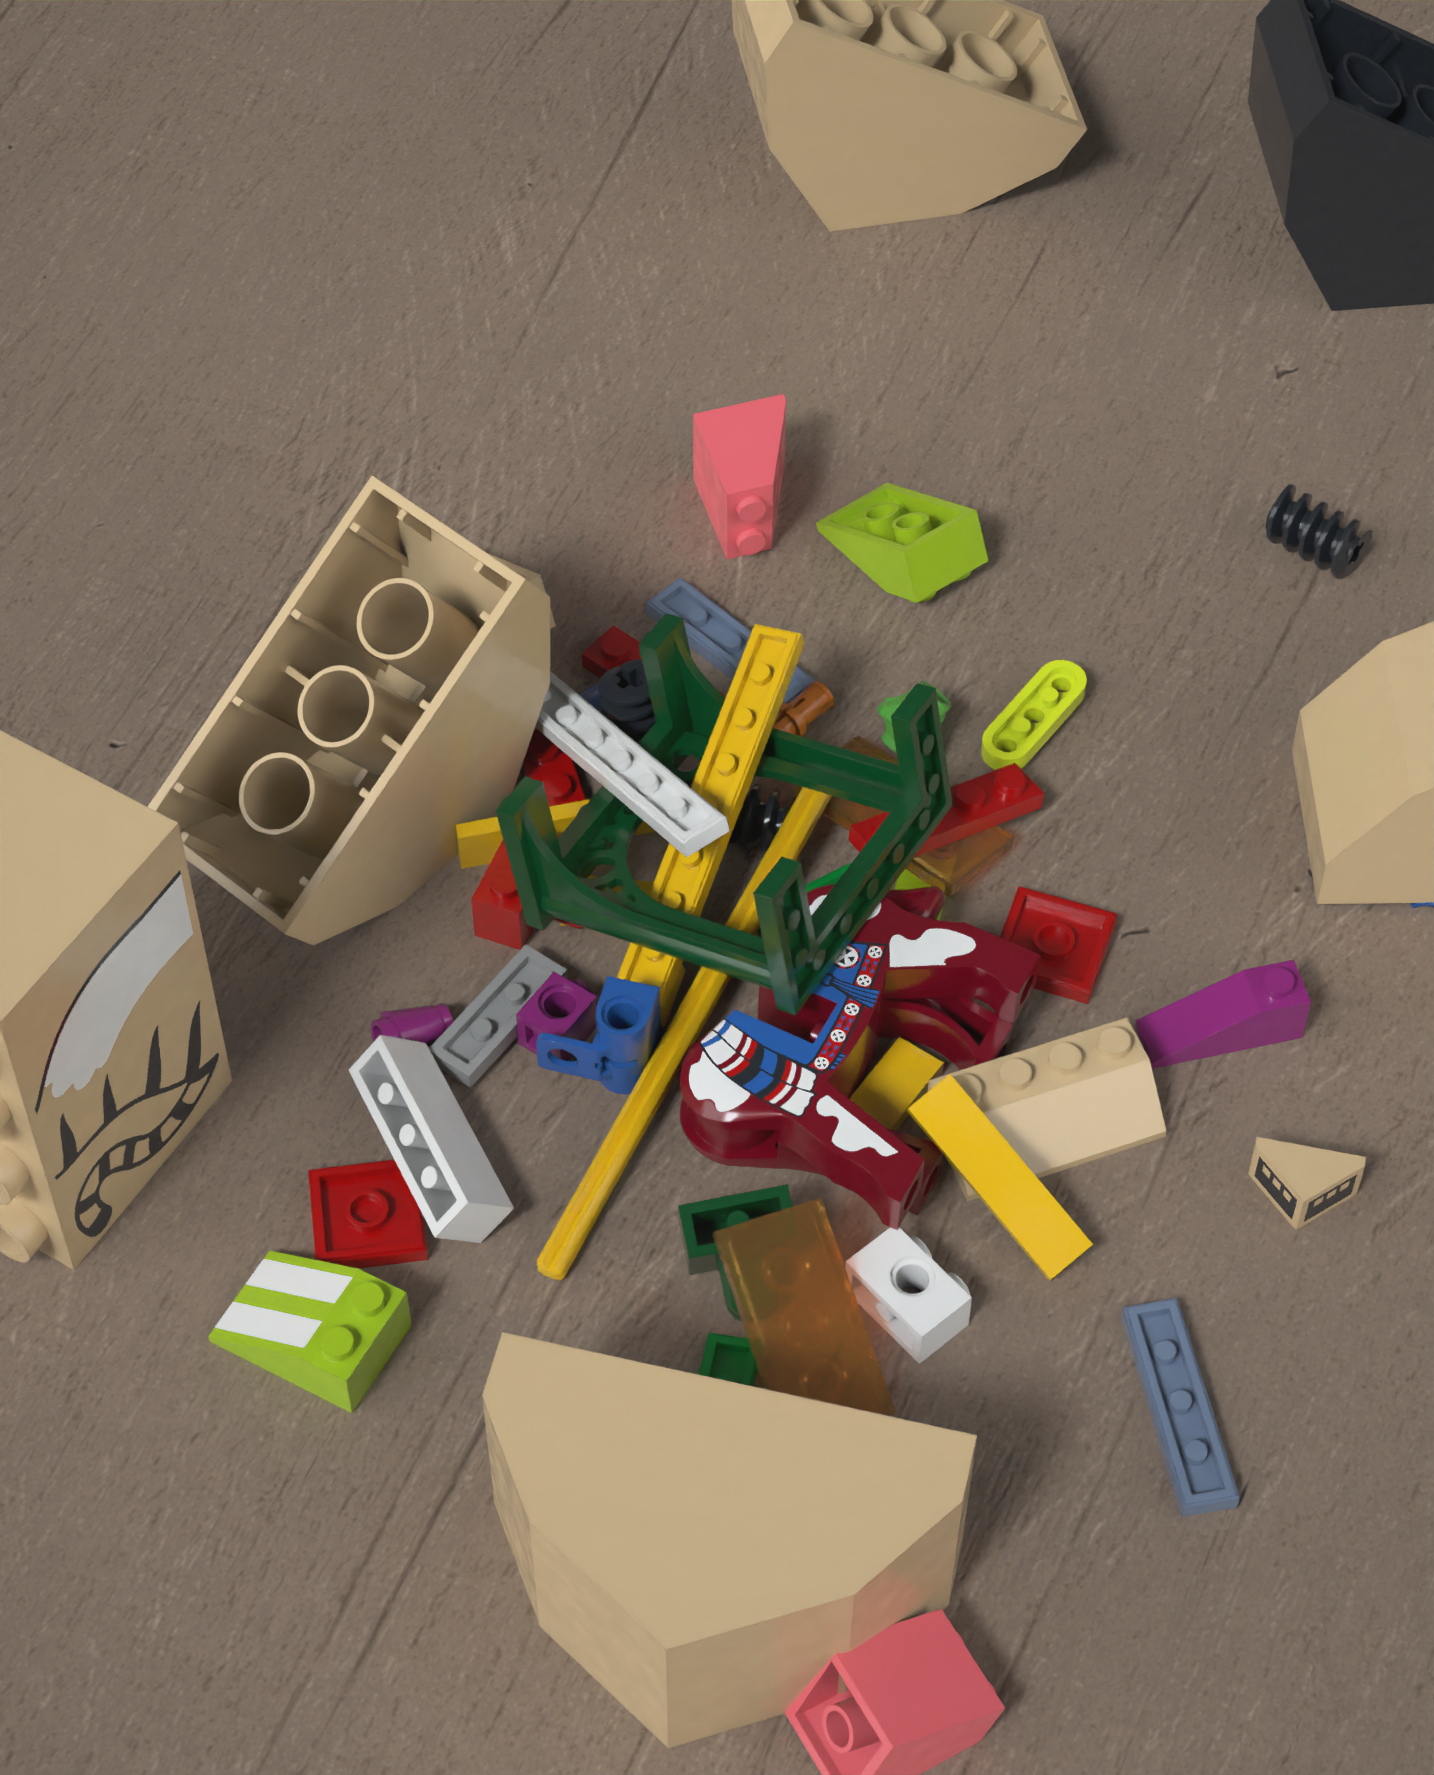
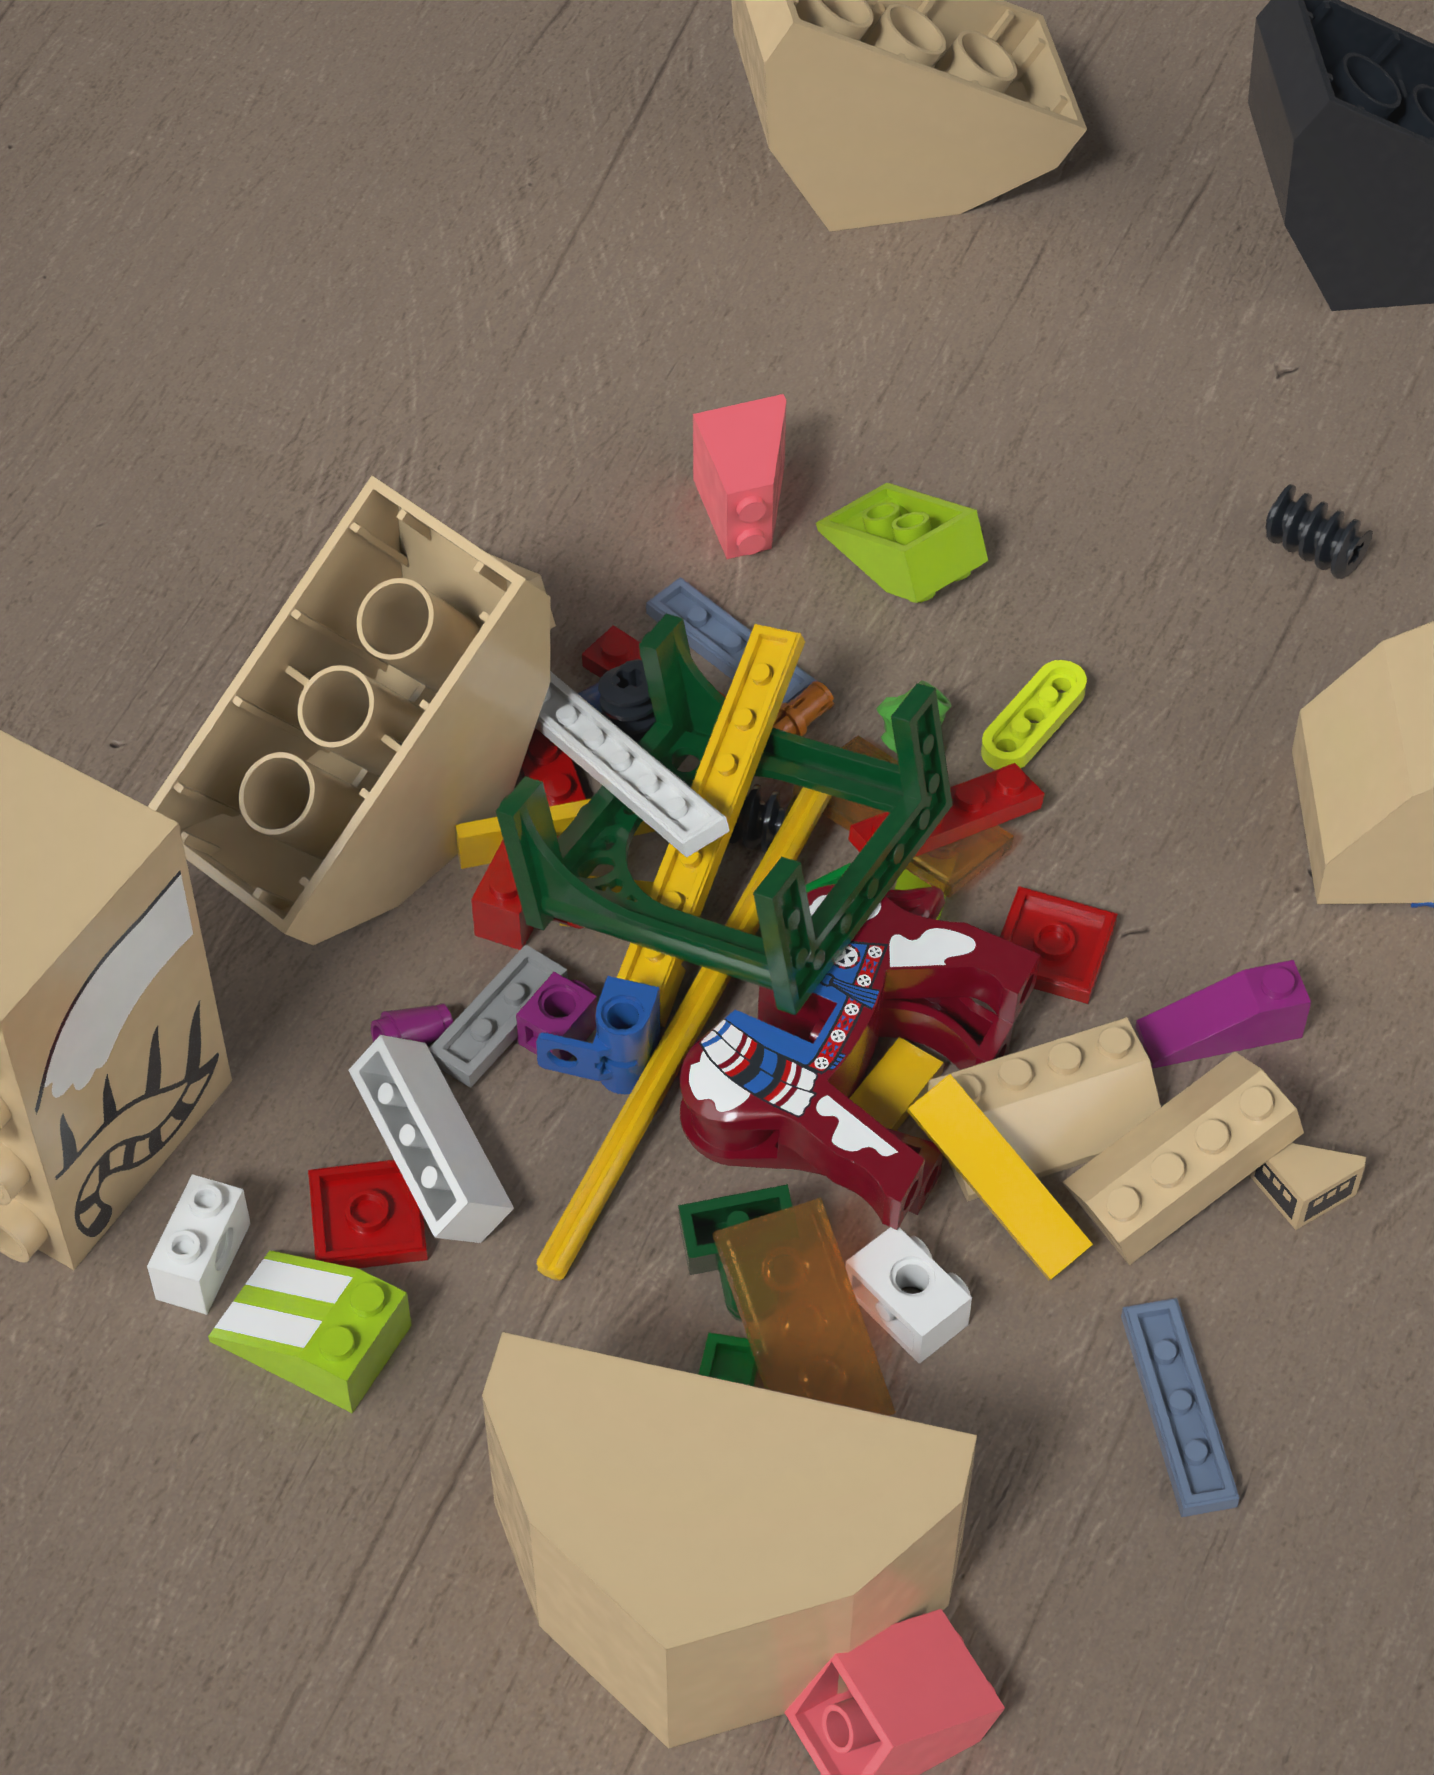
none -> white brick [147,1174,250,1315]
none -> tan slope [1063,1052,1304,1265]

